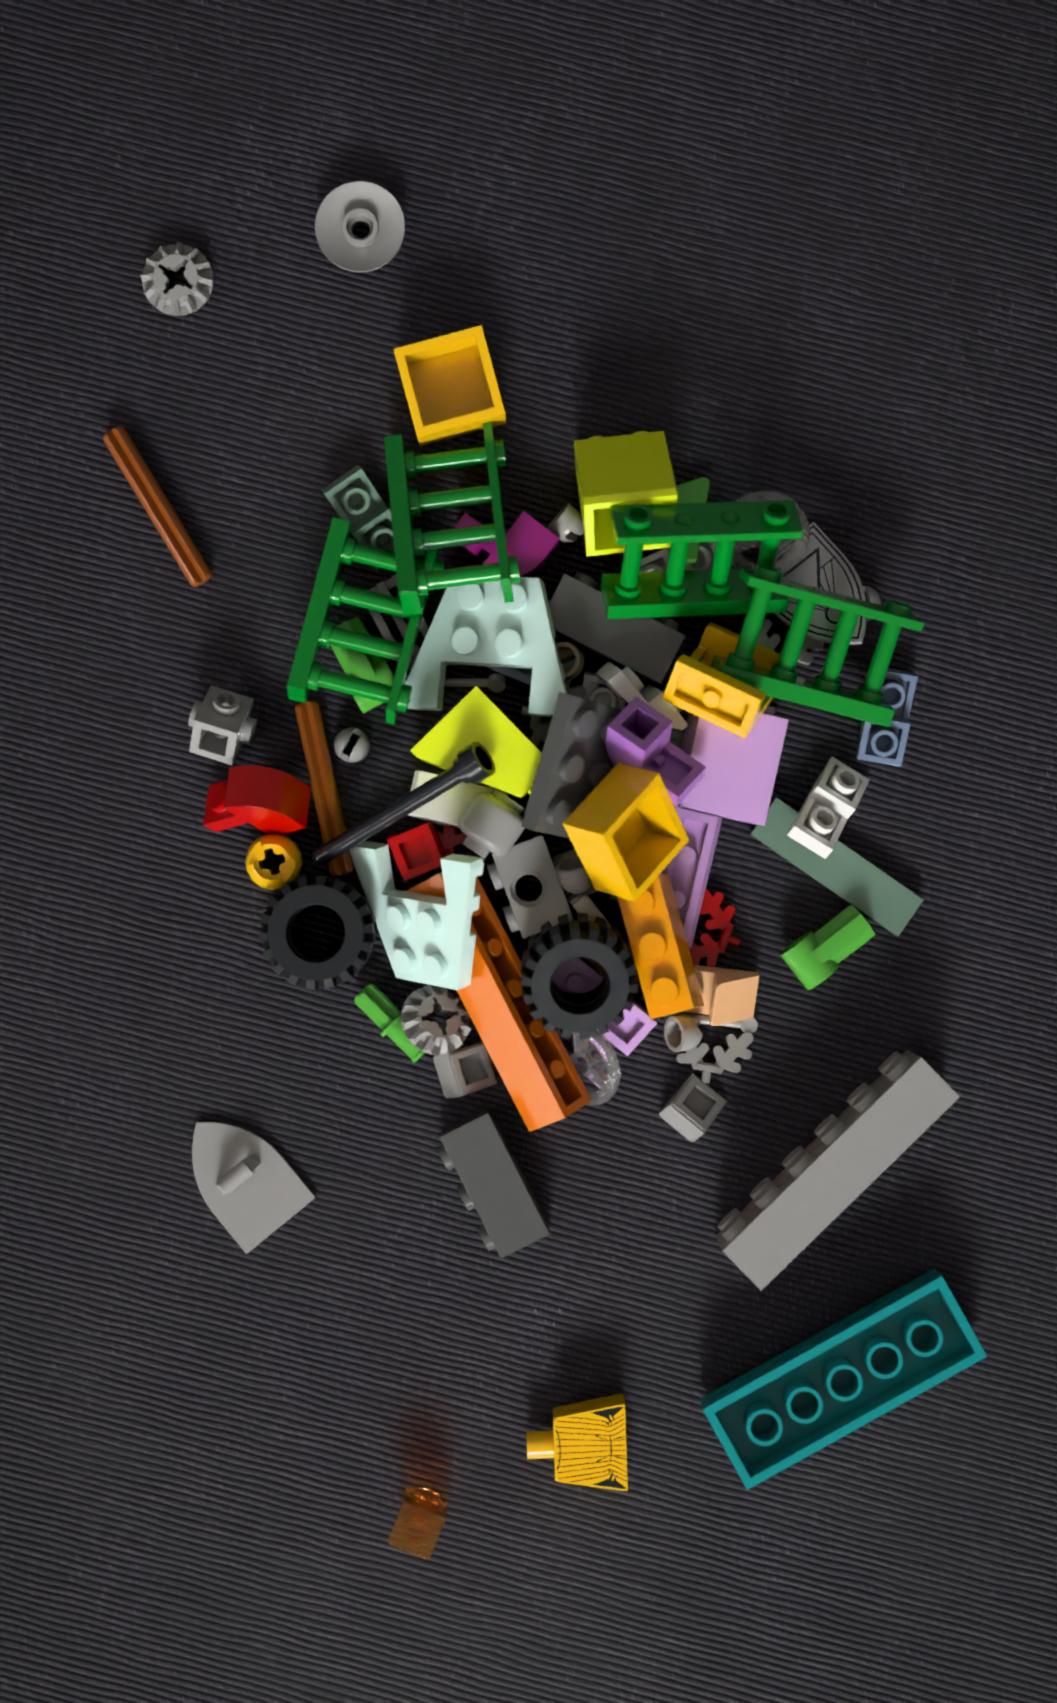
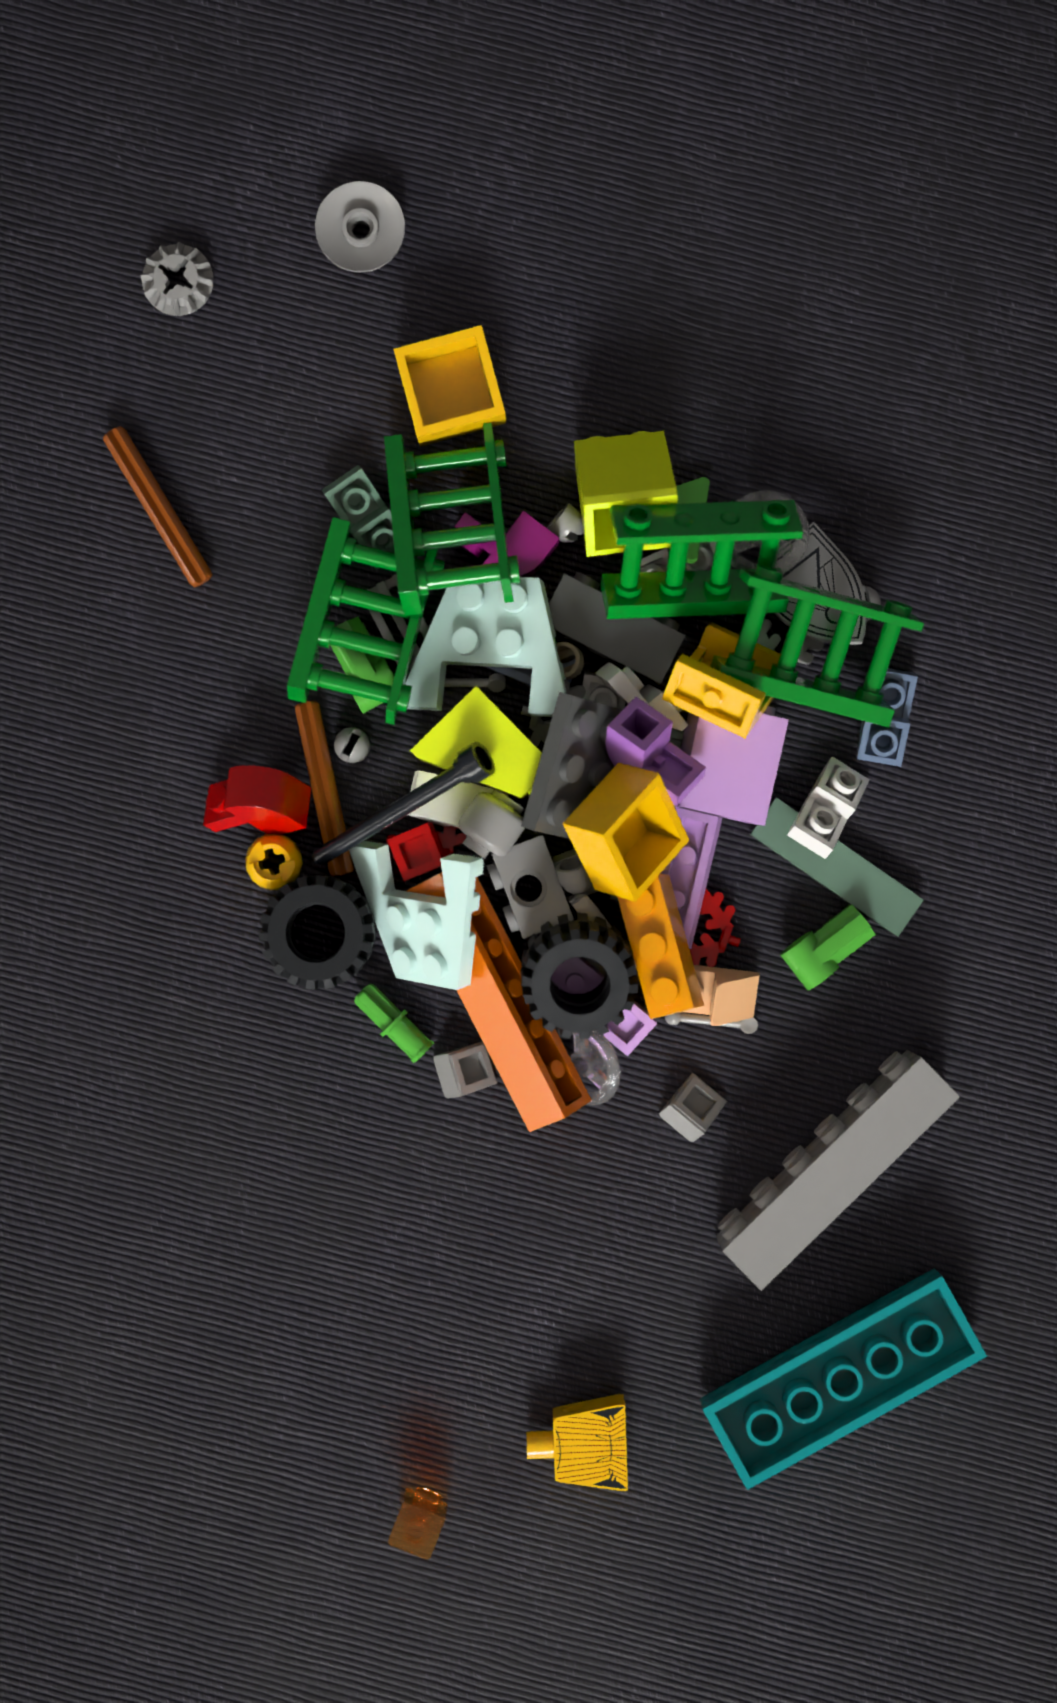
light grey brick [188,685,257,765] -> none
light grey shield [192,1121,316,1254] -> none
light grey gear [401,985,471,1055] -> none
dark grey brick [436,1108,550,1259] -> none
light grey hinge [664,1015,703,1052] -> none
light grey animal [676,1029,753,1084] -> none

